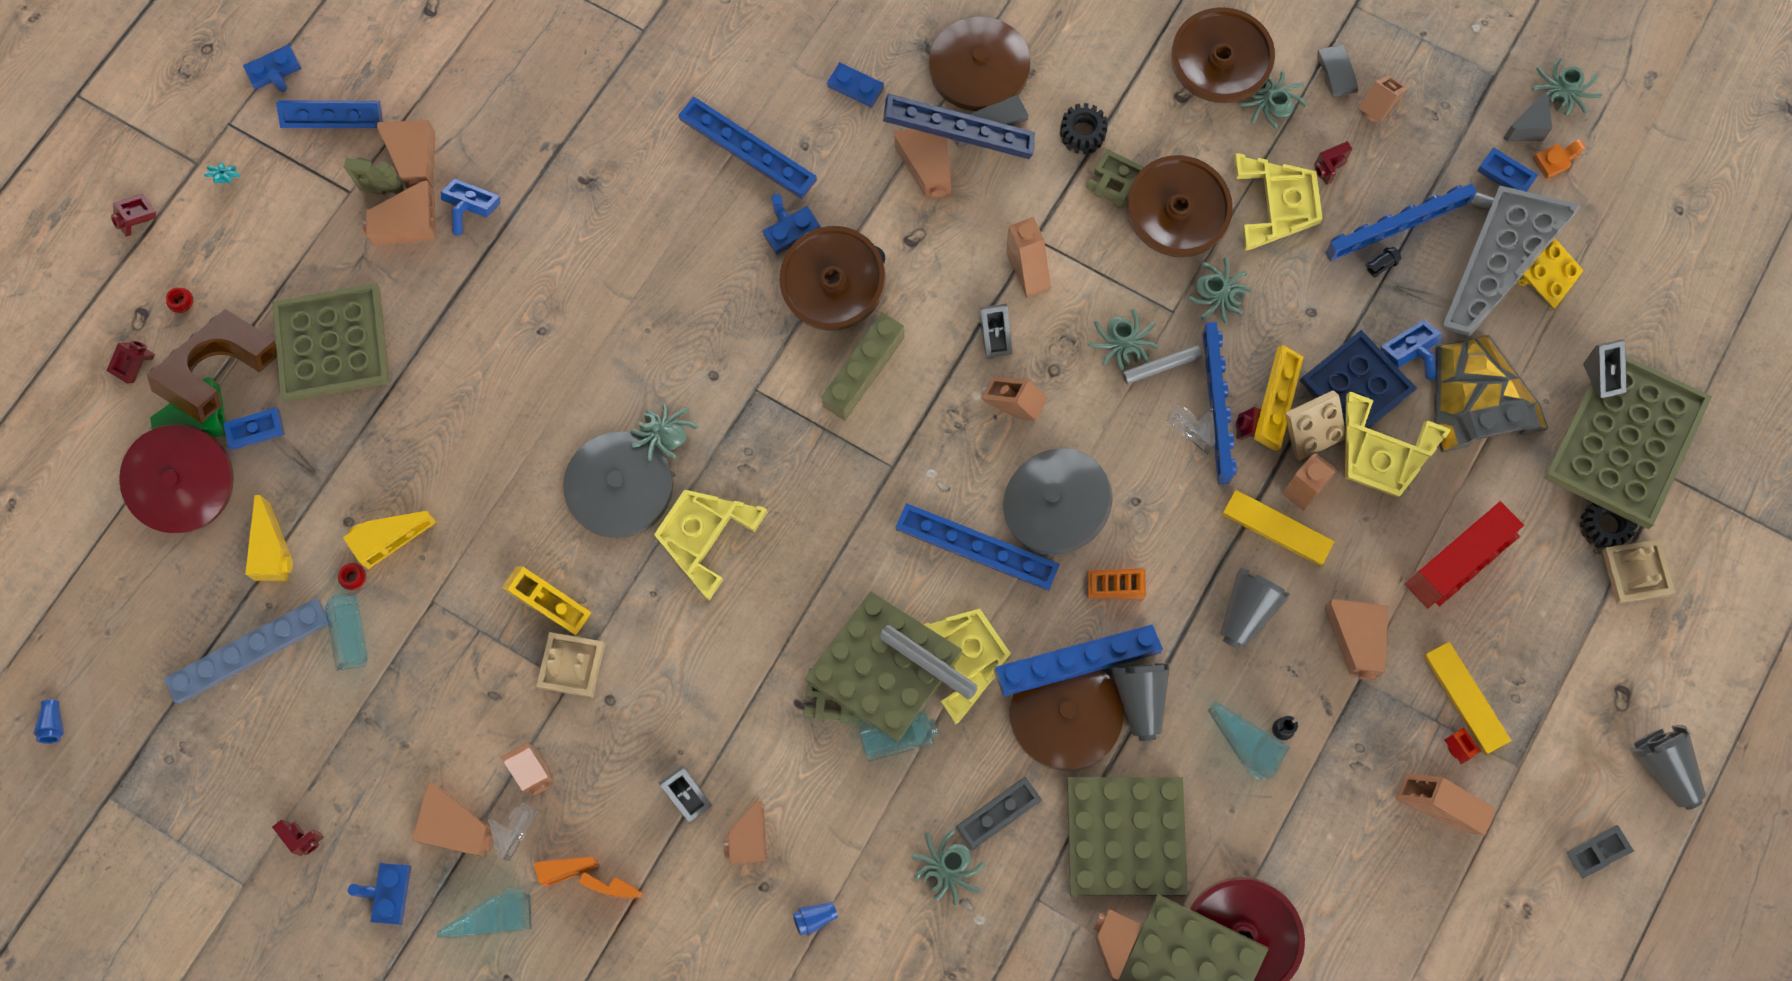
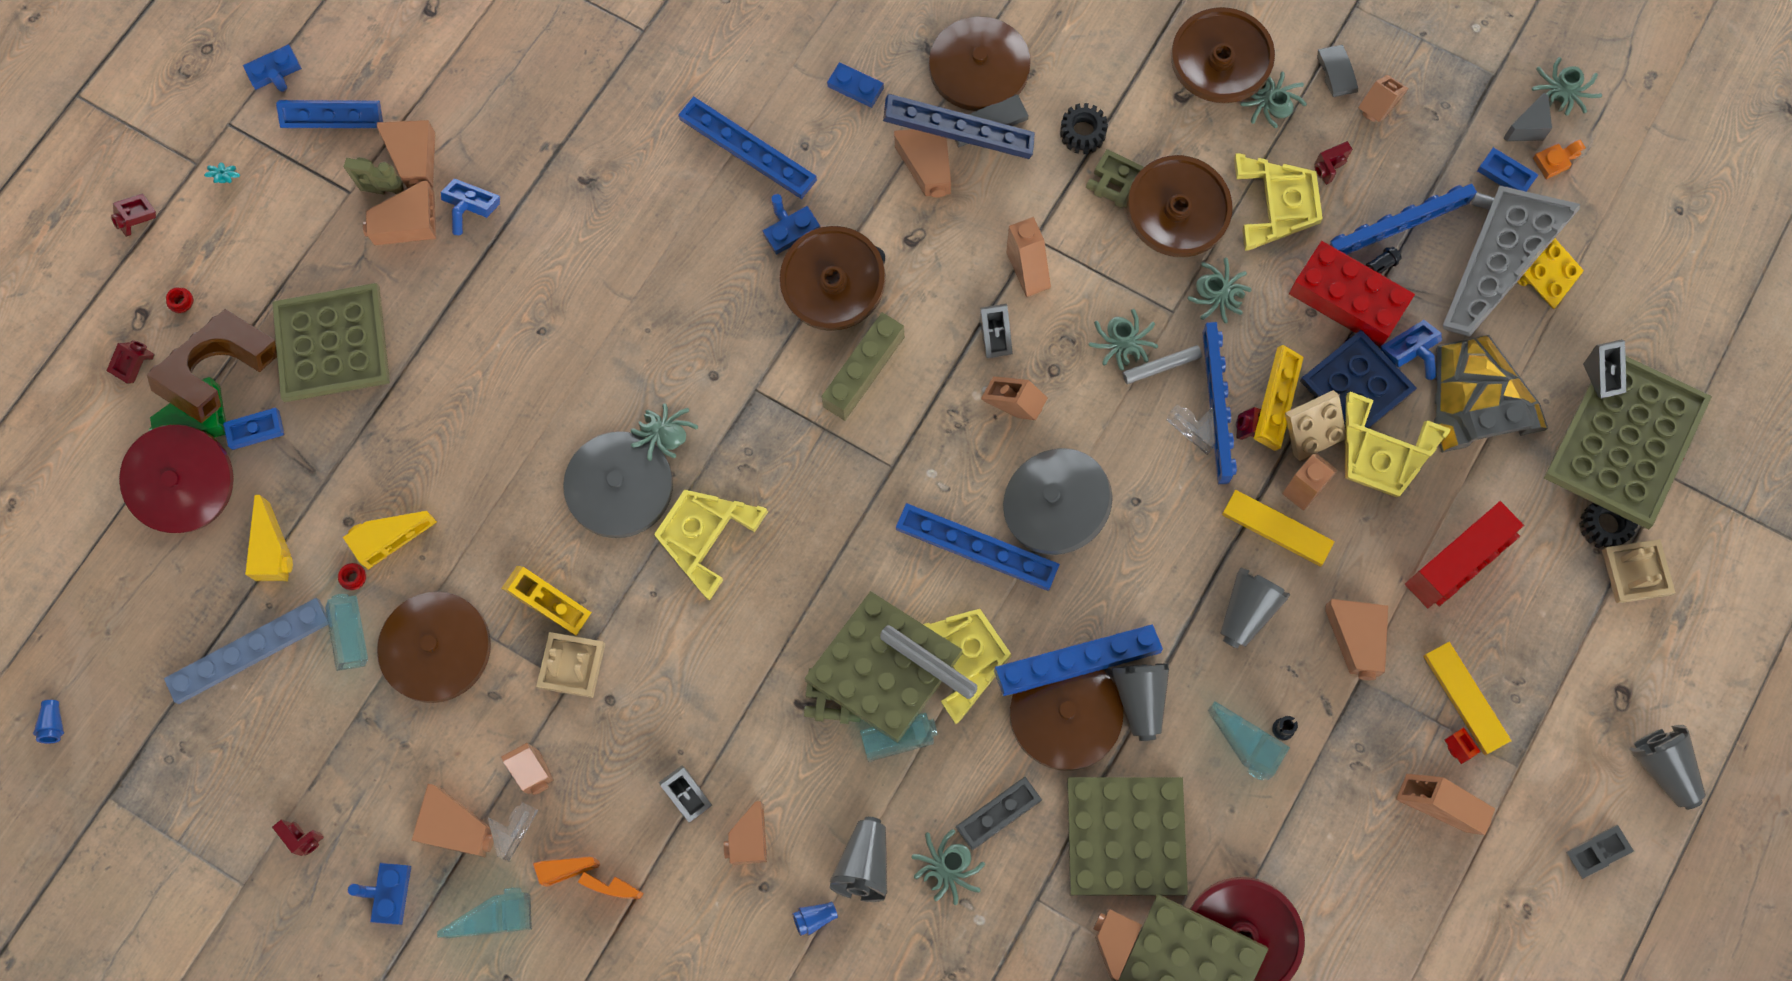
orange slope [1088,568,1146,600] -> none
none -> reddish brown dish [377,592,491,703]
none -> dark grey cone [830,816,887,902]
none -> red brick [1289,240,1415,348]

